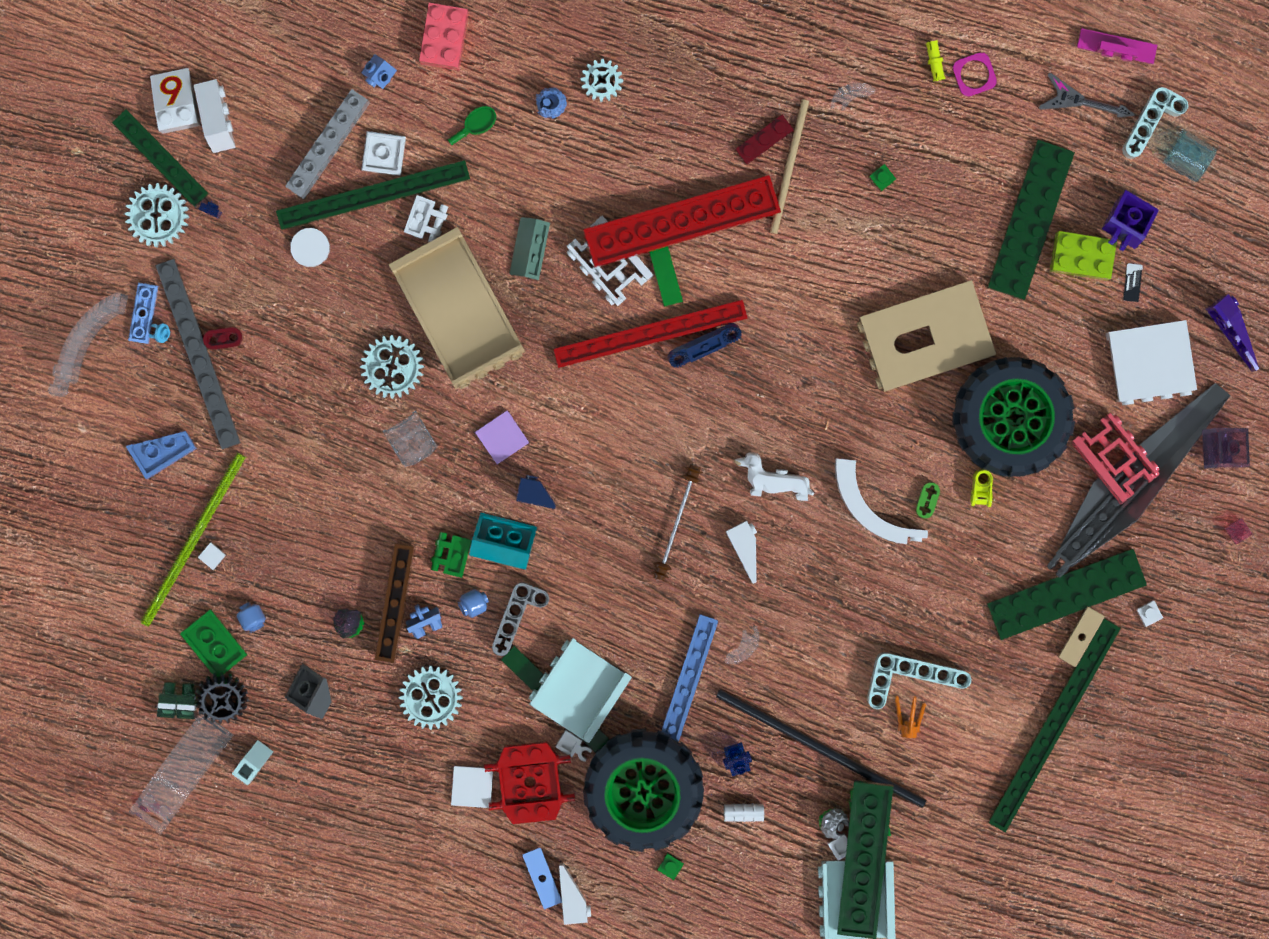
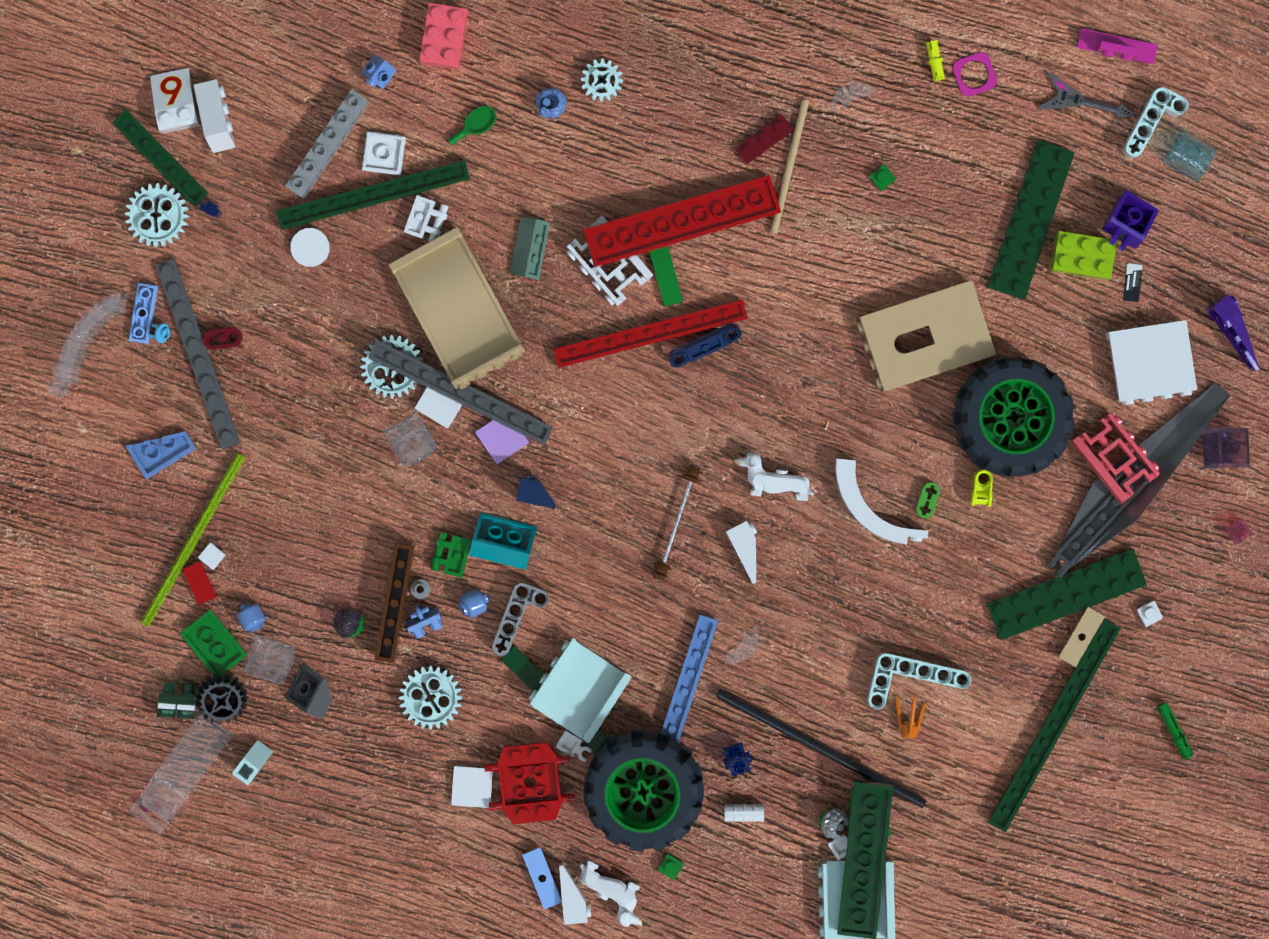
none -> red tile [182,561,217,605]
none -> clear slope [242,634,295,684]
none -> dark grey plate [368,340,553,445]
none -> light grey plate [411,579,430,599]
none -> white tile [415,388,462,429]
none -> white animal [580,860,643,927]
none -> green pin [1156,702,1194,760]

